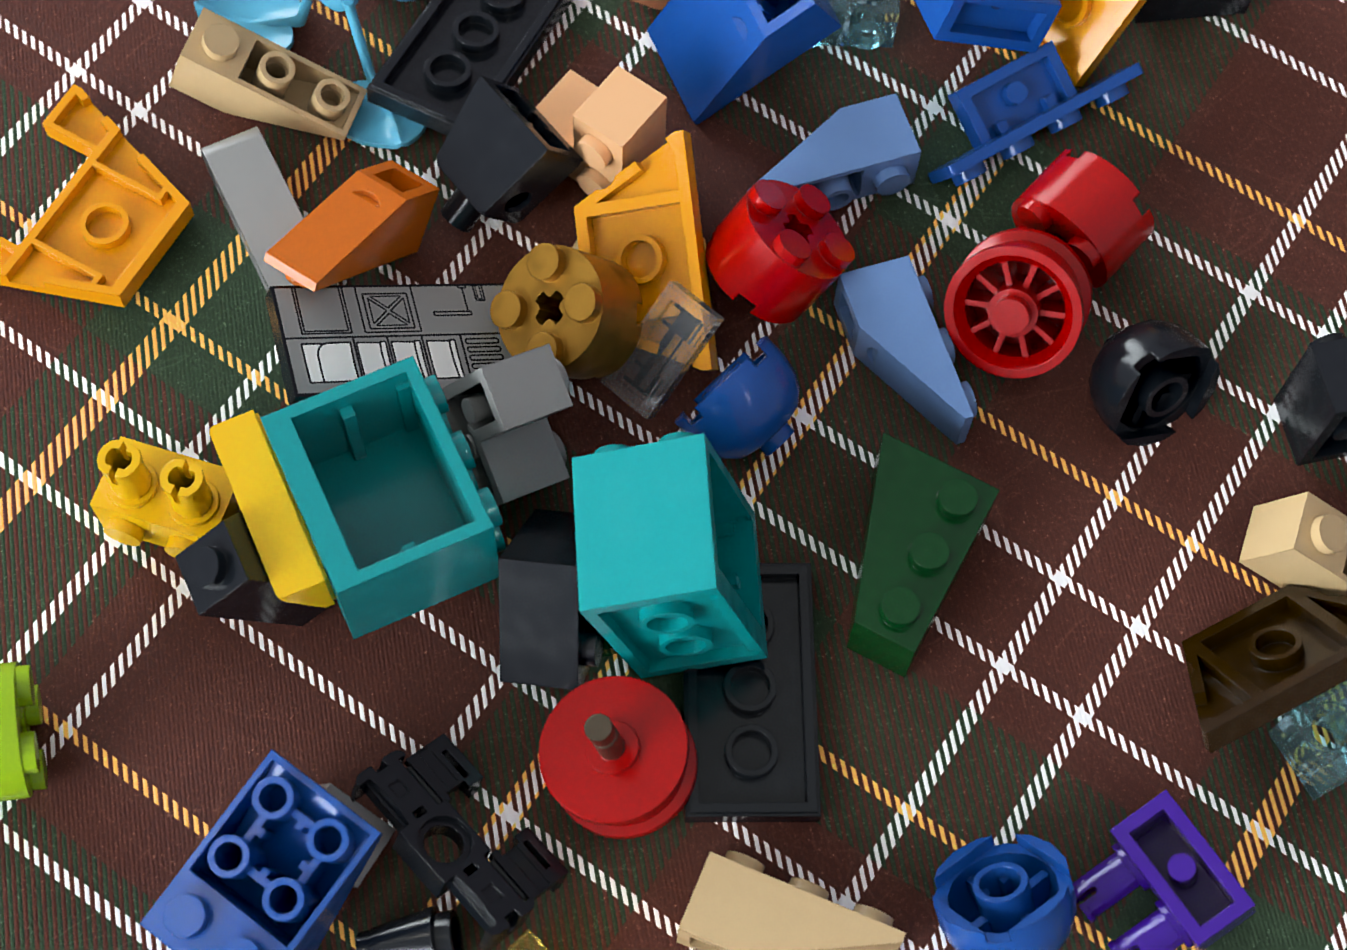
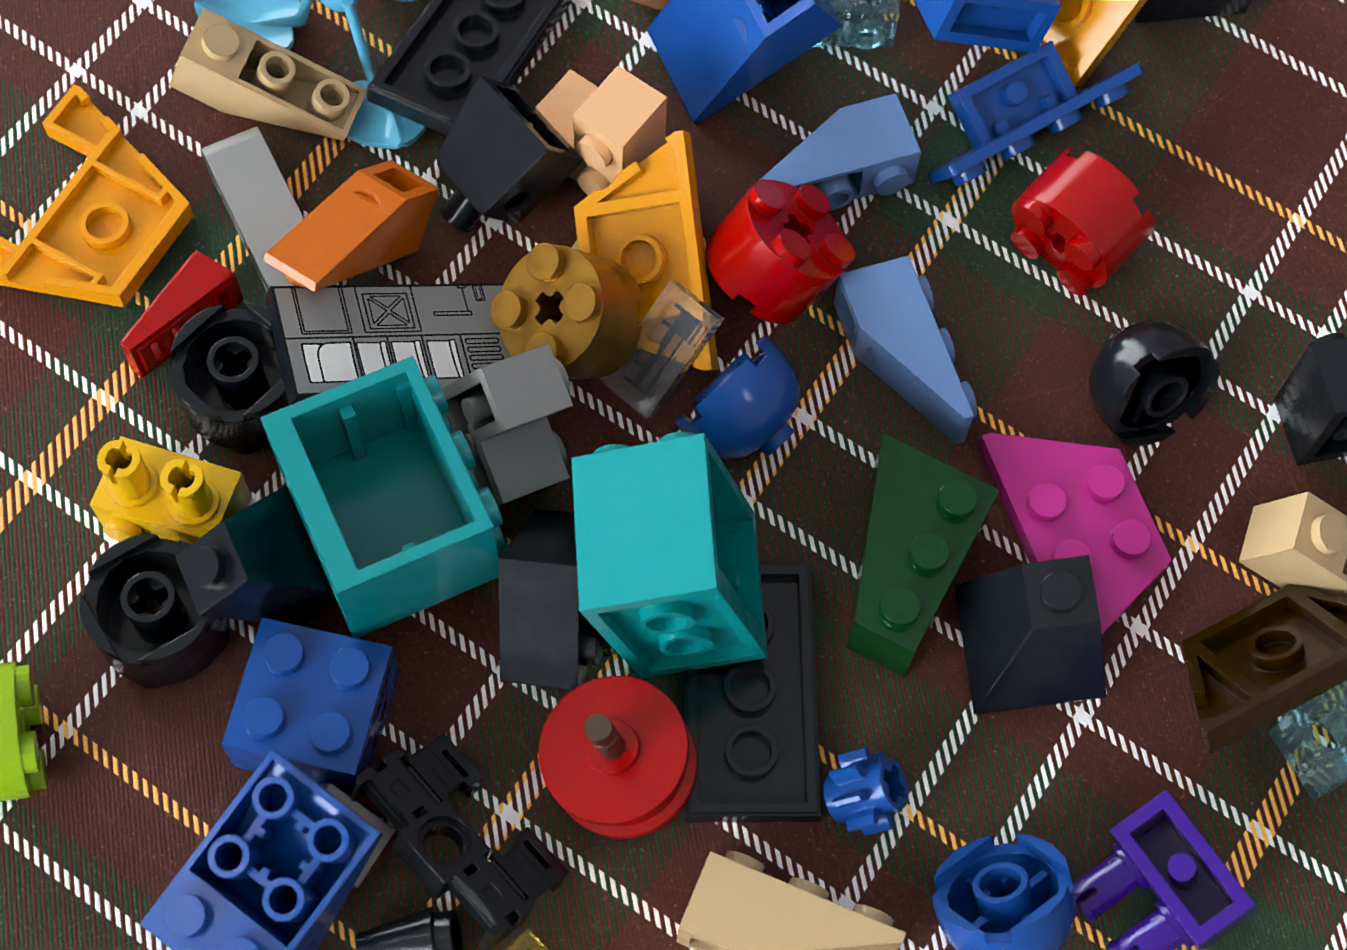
yellow slope [209,410,337,608] -> none
red wheel [944,228,1093,379] -> none
none -> black brick [79,534,230,689]
none -> red slope [120,251,243,378]
none -> black brick [170,304,289,455]
none -> blue brick [221,618,400,796]
none -> blue gear [823,747,909,836]
none -> black slope [954,555,1107,716]
none -> dark pink wing [978,433,1172,636]

